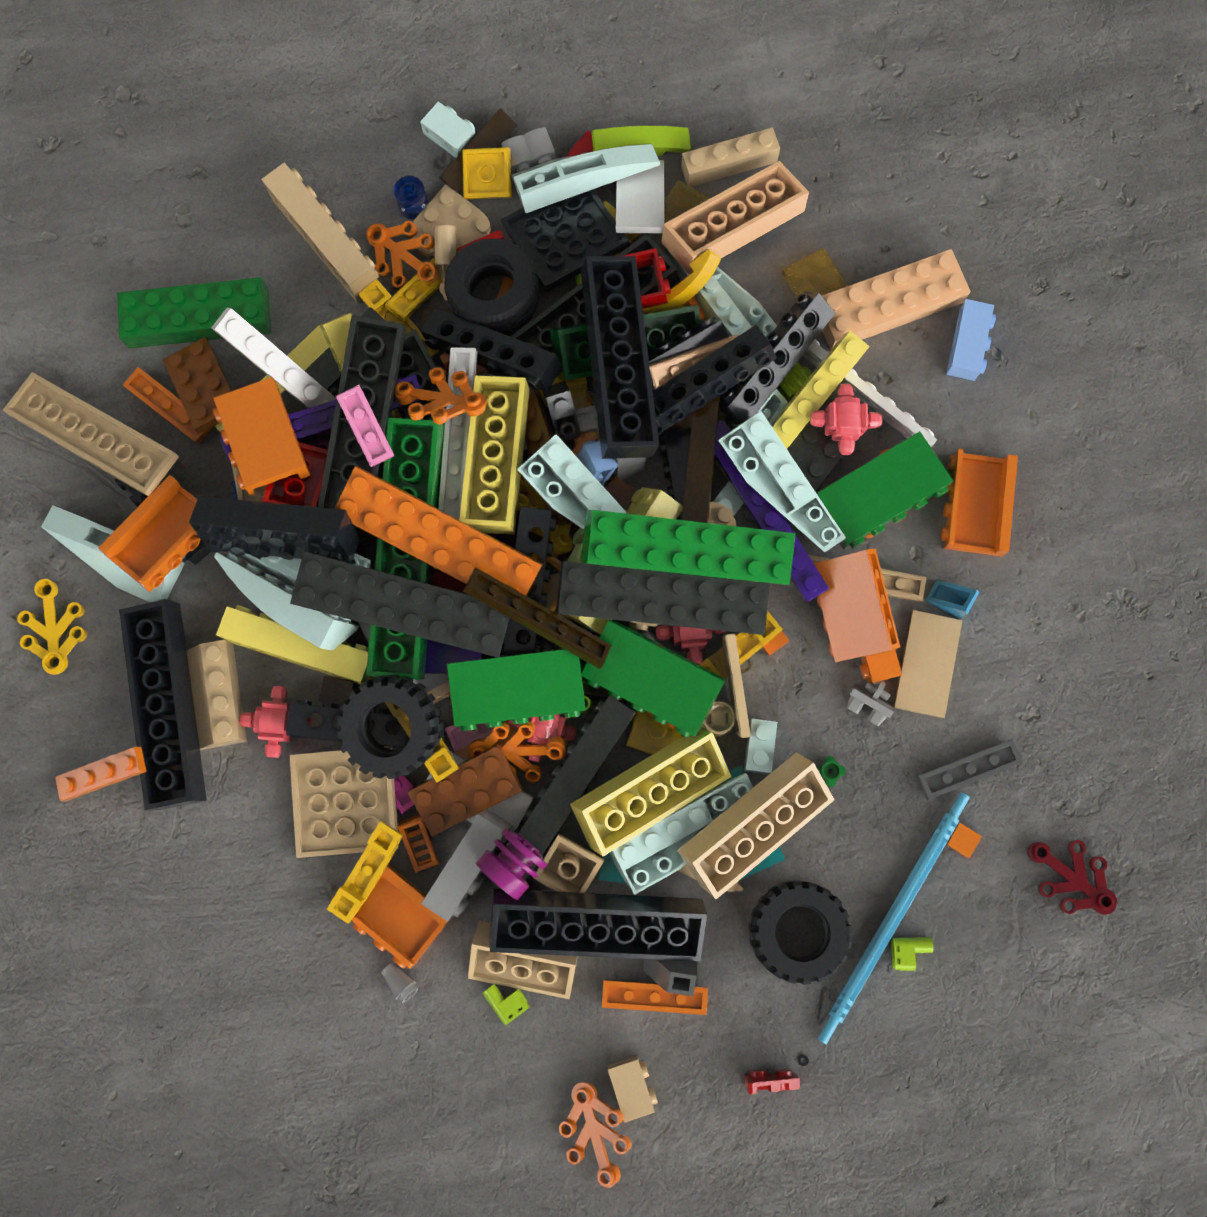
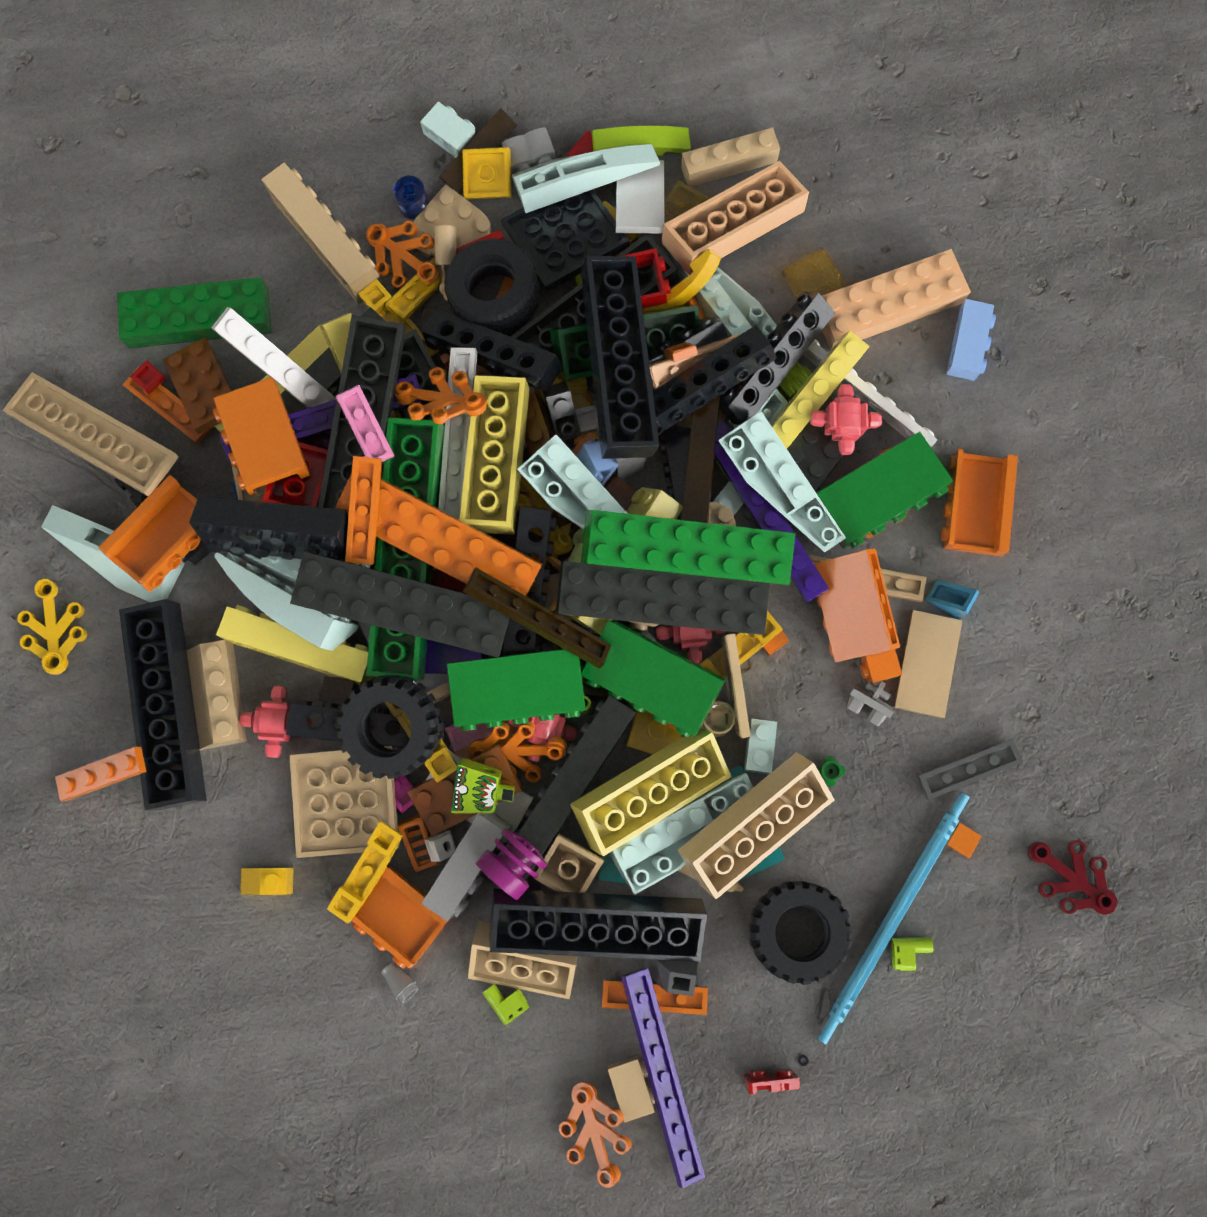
none -> red tile [129,360,166,395]
none -> yellow slope [240,868,293,895]
none -> orange plate [345,456,382,565]
none -> white piece [424,830,456,862]
none -> torso [451,758,515,813]
none -> plate [621,968,705,1188]
none -> orange tile [664,342,698,362]

